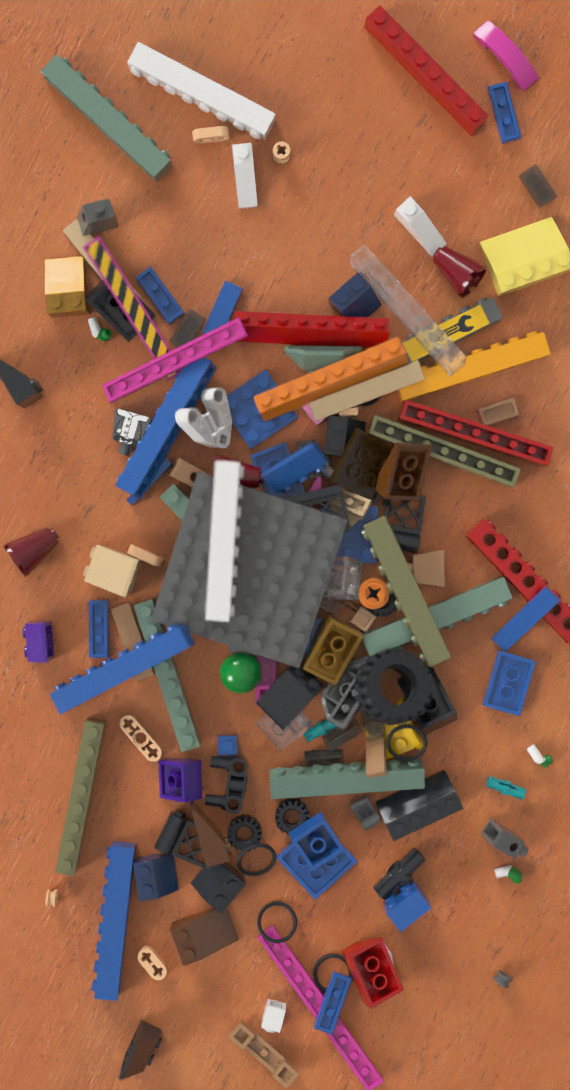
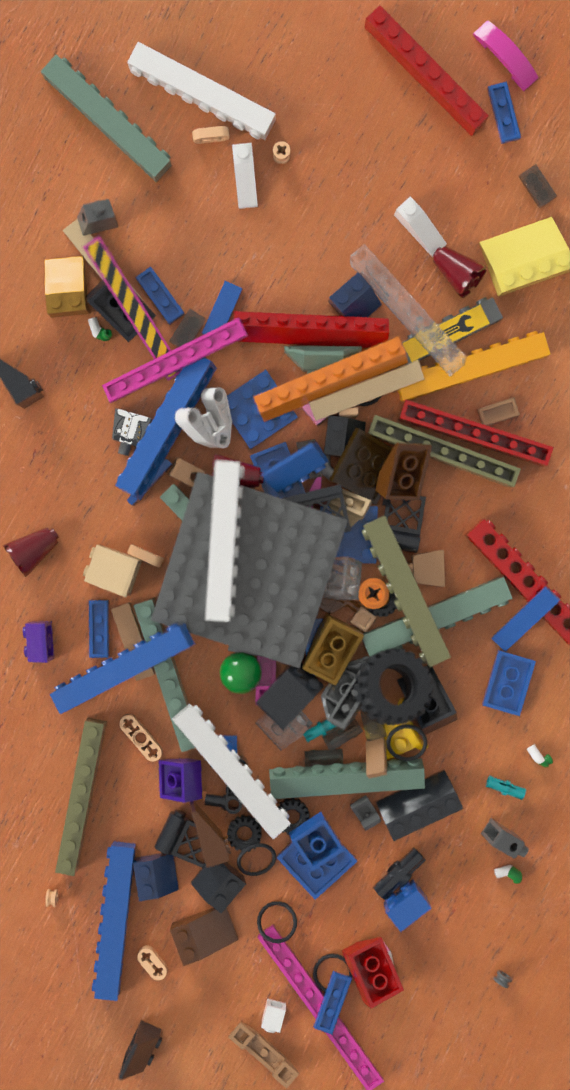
none -> white brick [172,704,291,839]

